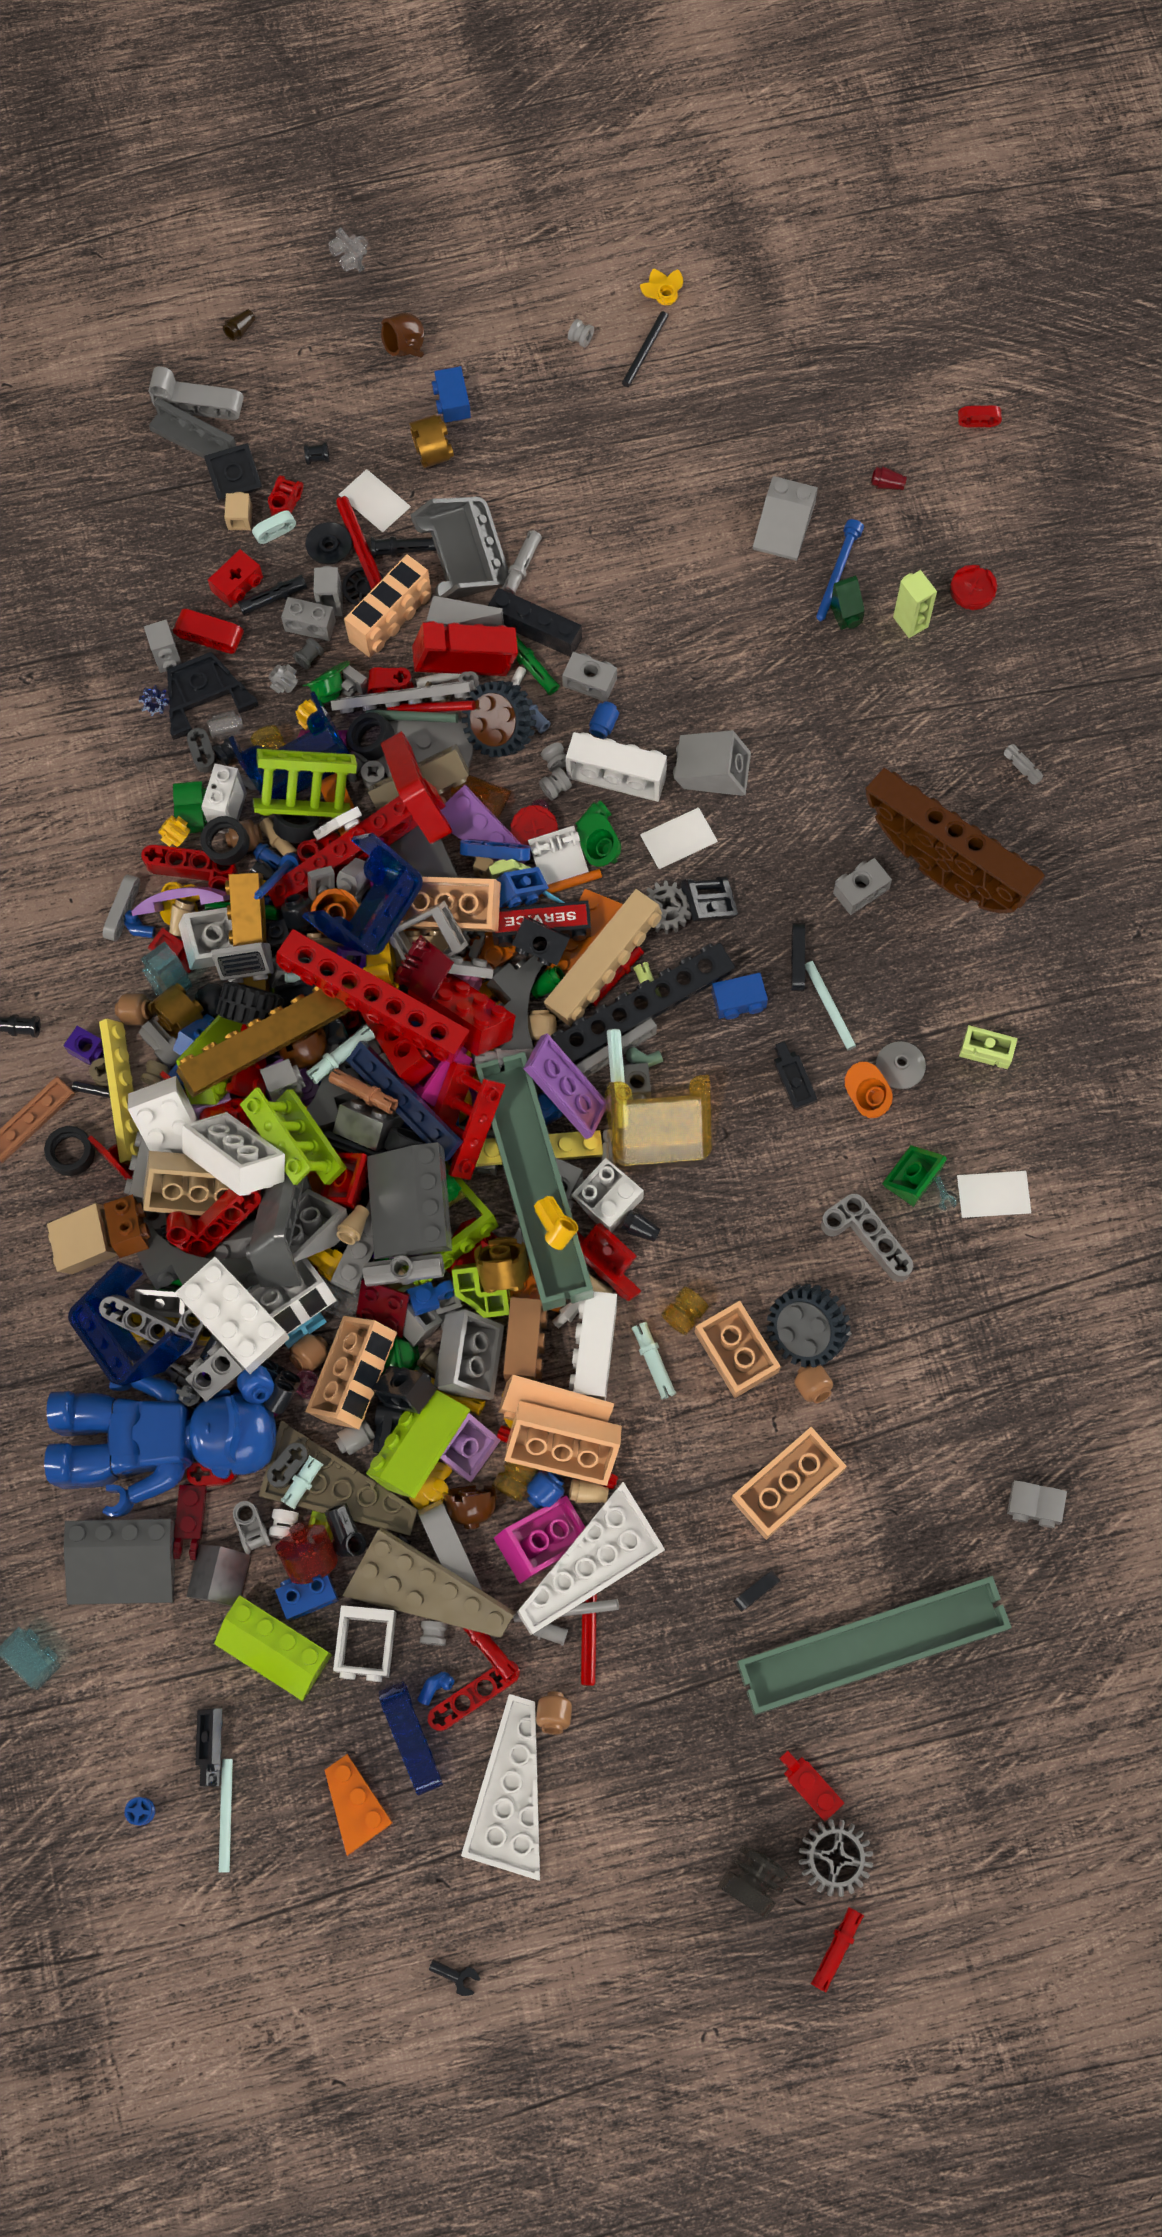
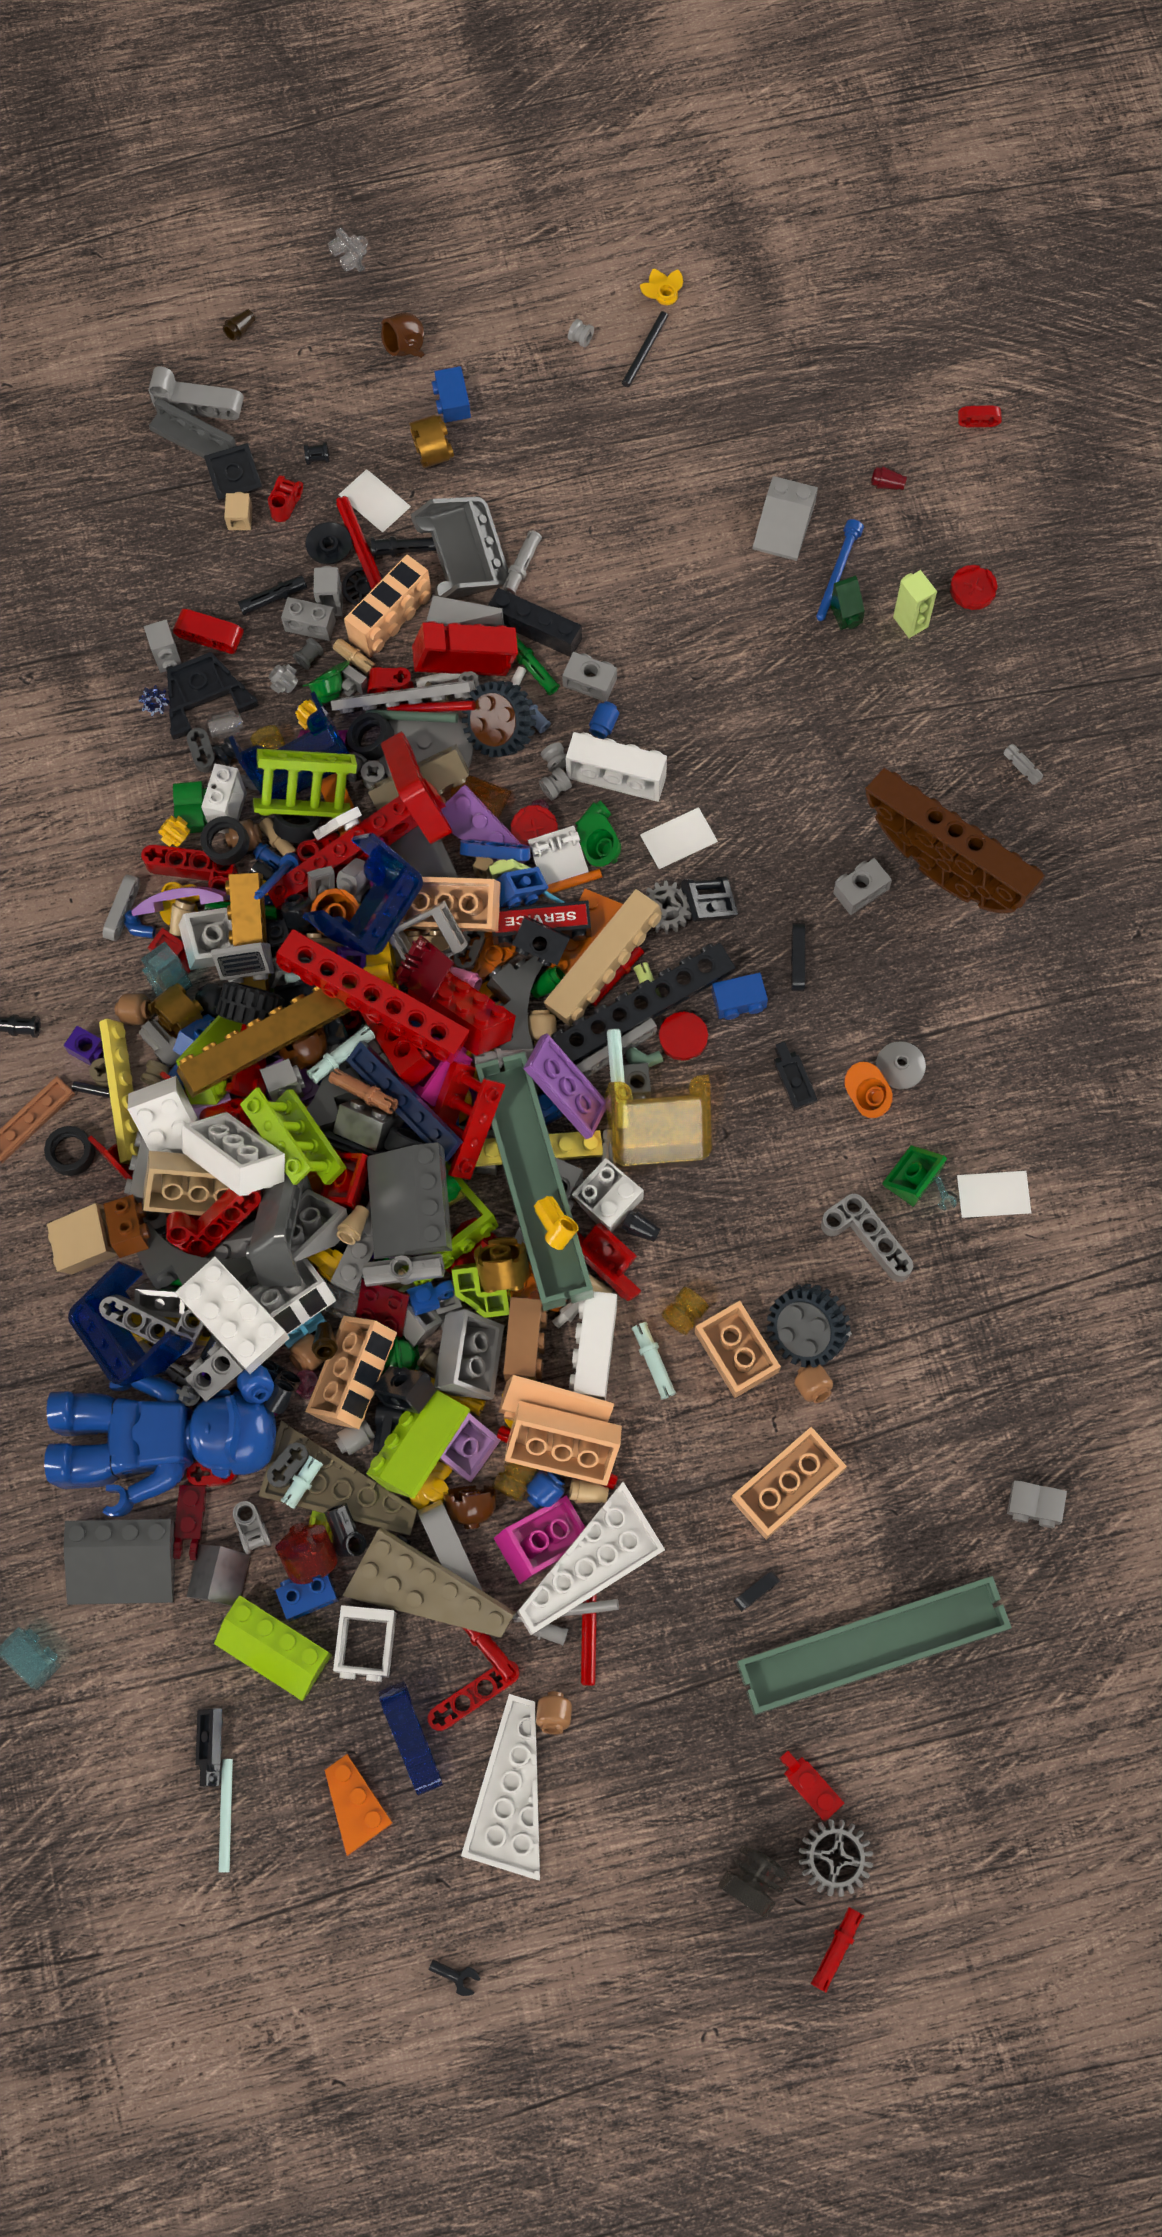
blue wheel [125,1797,155,1826] -> none
red brick [207,549,263,608] -> none
light aqua beam [252,511,296,544] -> none
white wheel [268,1509,299,1540] -> none
blue arm [417,1672,454,1706] -> none
light grey wheel [419,1621,448,1646] -> none
light grey plate [448,955,494,979] -> none
light grey slope [673,730,751,796] -> none
light aqua bar [805,961,856,1050] -> none
yellowish green brick [959,1025,1018,1069] -> none
none -> dark brown cone [312,1322,338,1360]
none -> tan axle [333,639,377,676]
none -> red tile [659,1011,708,1061]

